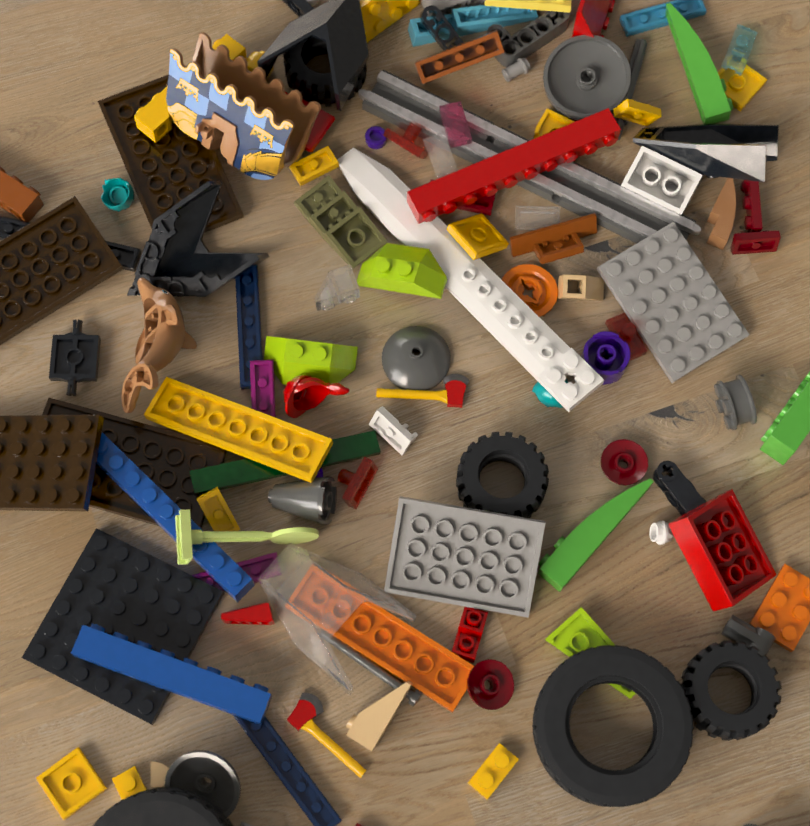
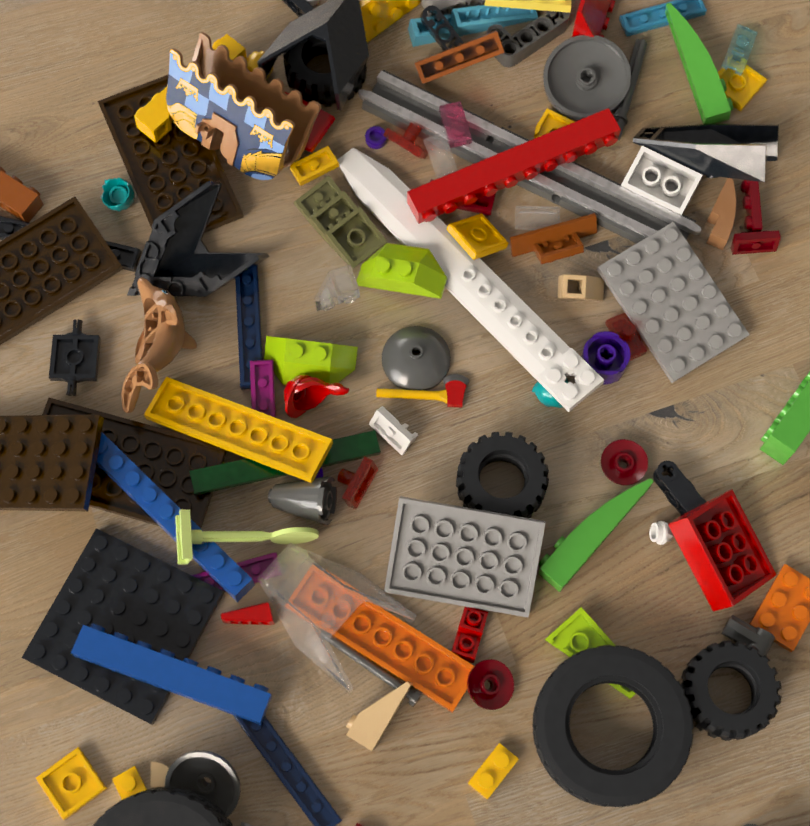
yellow plate [196,487,241,531] -> none
piece [286,693,367,778] -> none
orange gear [501,264,558,317] -> none
light grey pin [502,57,531,82] -> none
yellow plate [613,99,662,126] -> none
dark grey wheel [714,374,757,430] -> none

